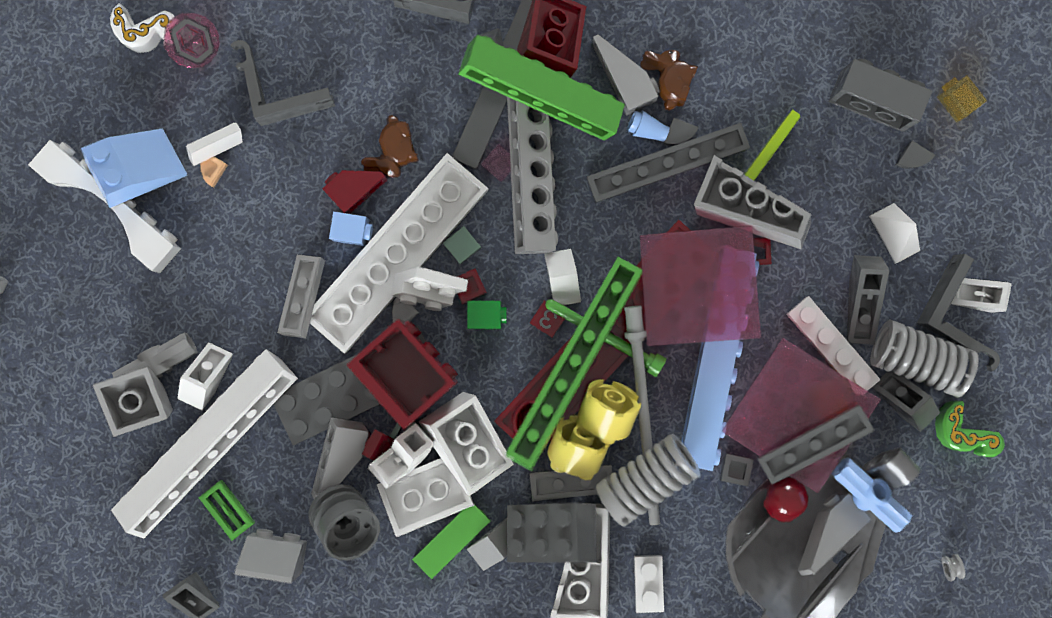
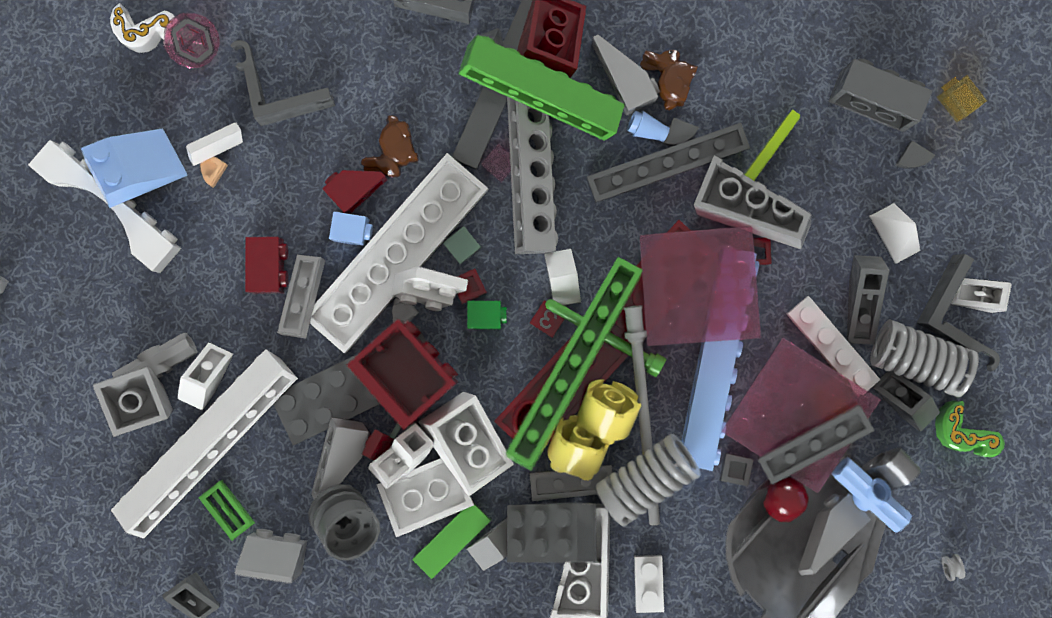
none -> dark red brick [245,237,289,294]

